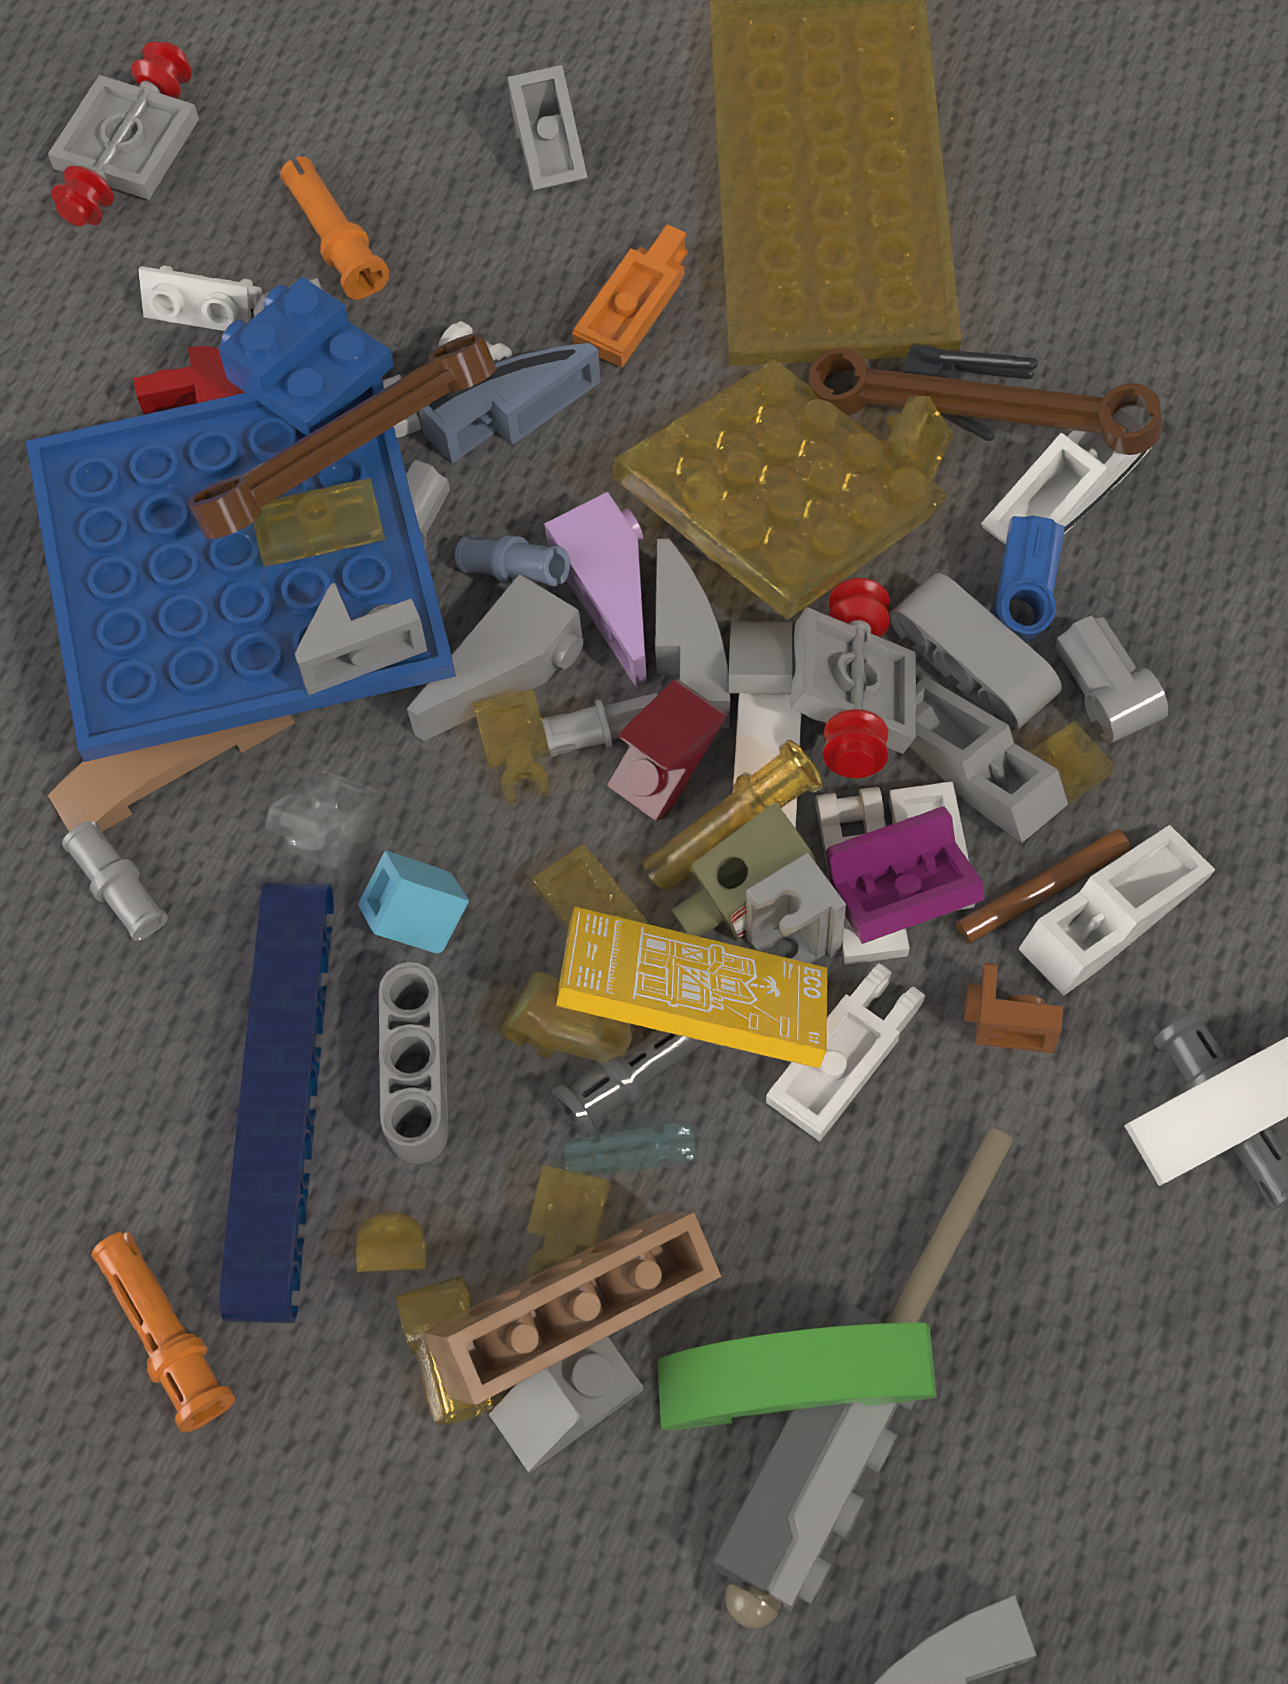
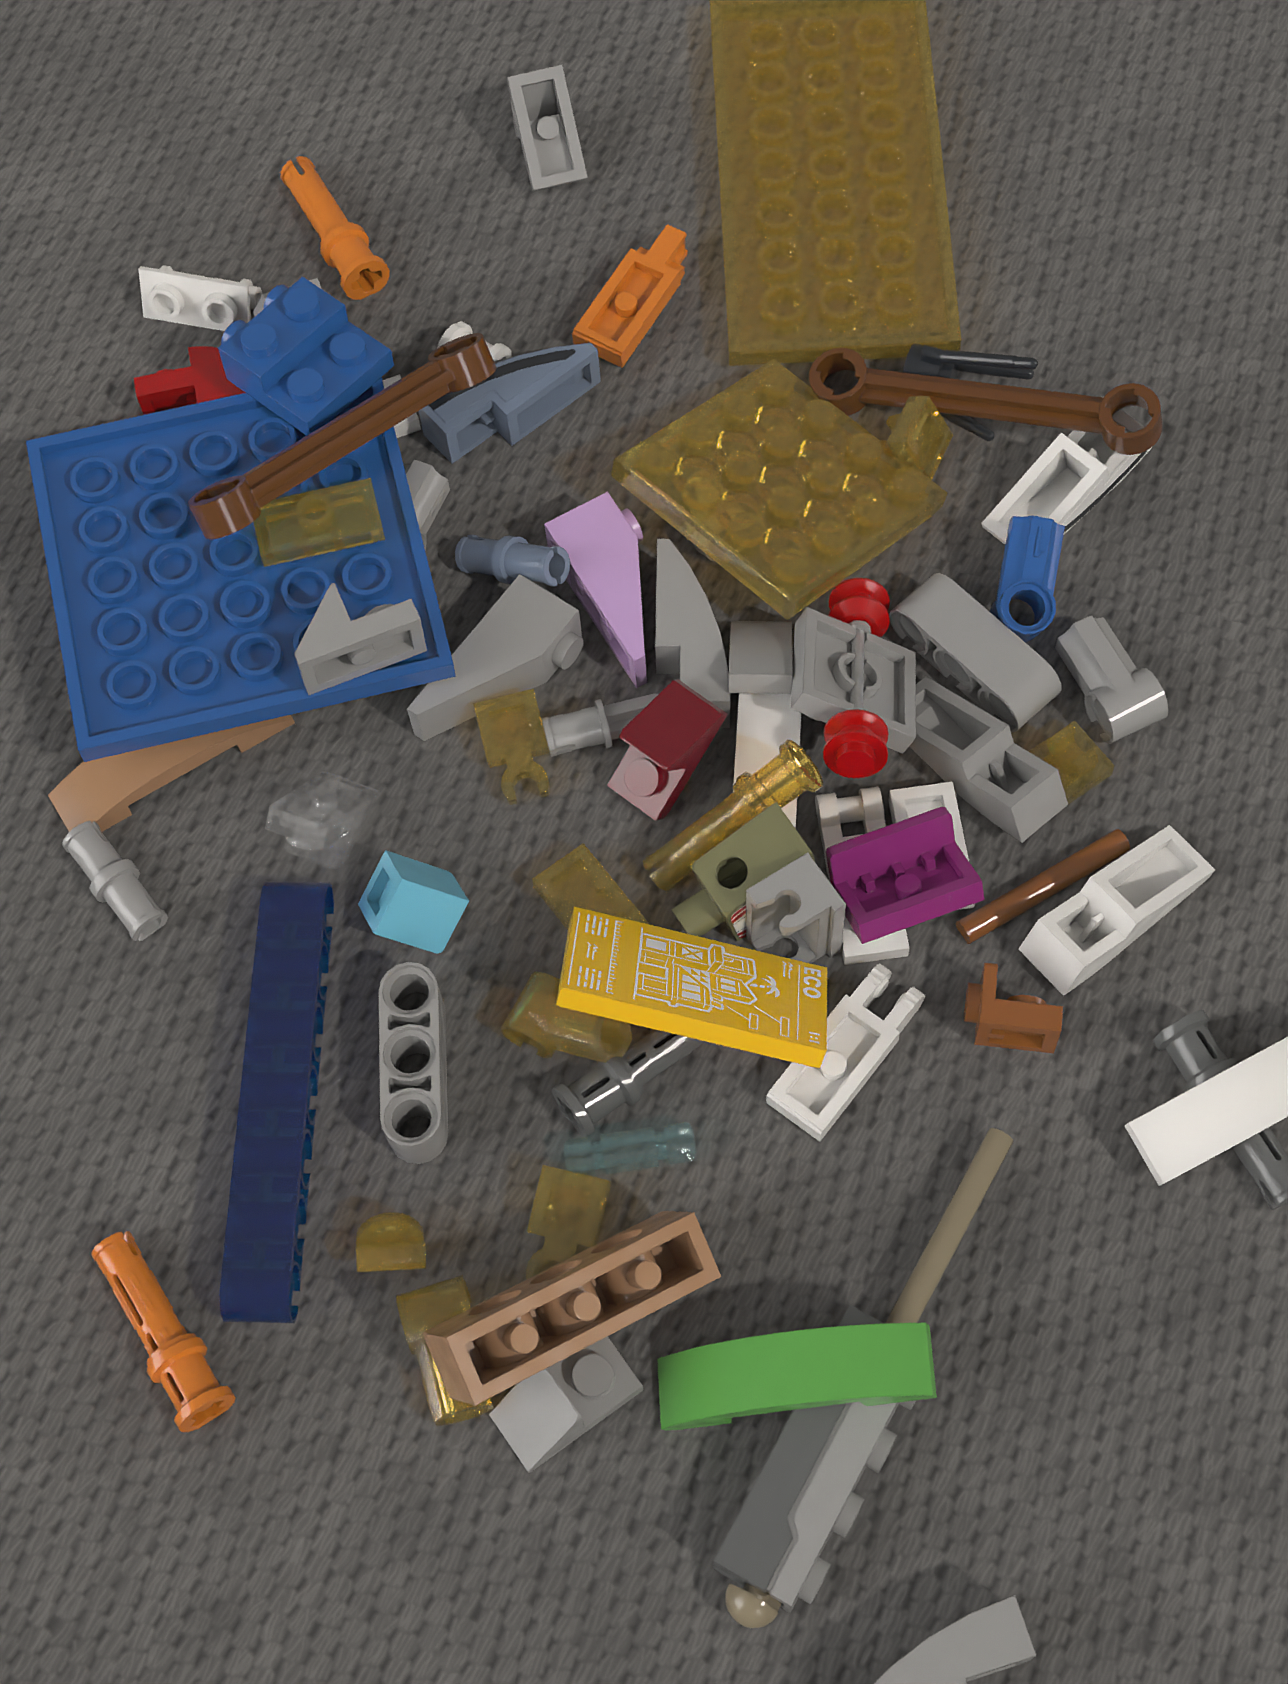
light grey plate [48,41,199,226] -> none

